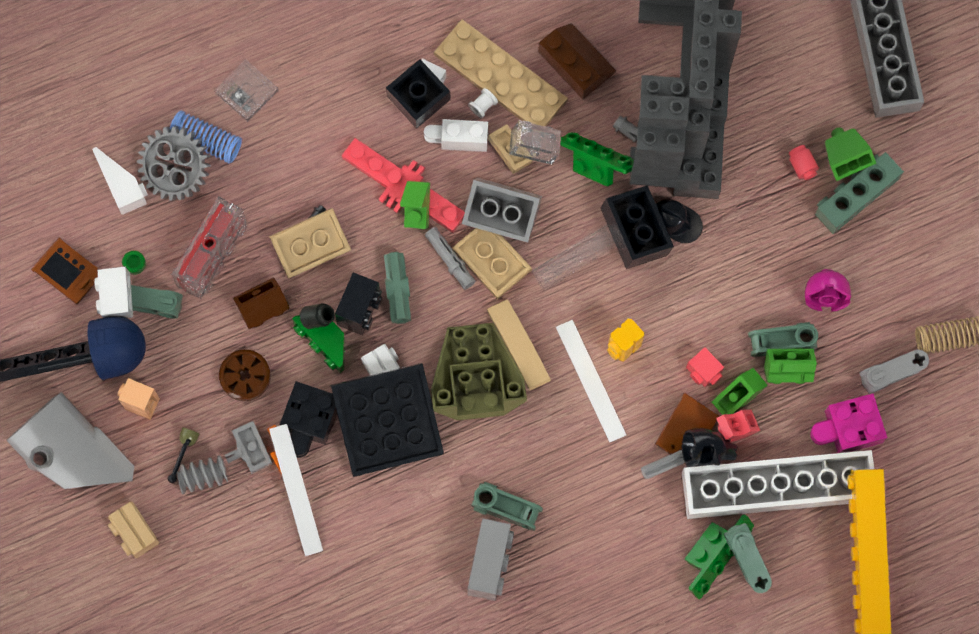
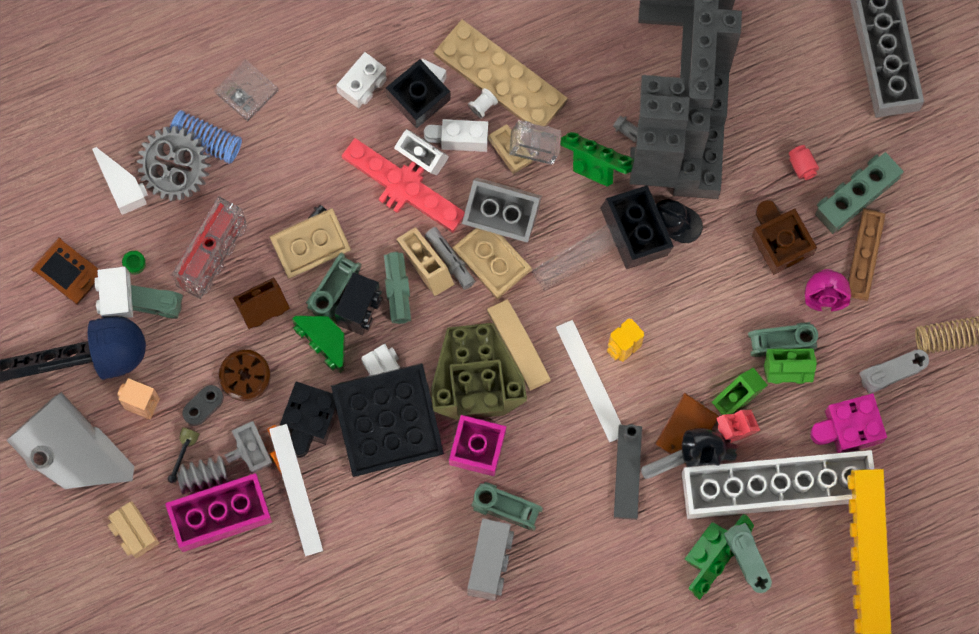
pearl dark grey brick [300,303,335,329] -> none
bright green slope [400,181,430,229] -> none
reddish brown slope [538,23,616,100] -> none
coral brick [686,347,724,387] -> none
bright green torso [825,128,877,181] -> none
none -> dark pink brick [165,473,272,552]
none -> dark grey plate [182,385,224,426]
none -> sand green piece [306,253,362,318]
none -> white brick [336,52,387,109]
none -> white brick [394,129,449,175]
none -> tan slope [396,227,454,296]
none -> dark pink brick [449,415,506,477]
none -> dark grey piece [614,424,642,520]
none -> reddish brown brick [752,200,817,275]
none -> medium nougat tile [848,208,886,301]

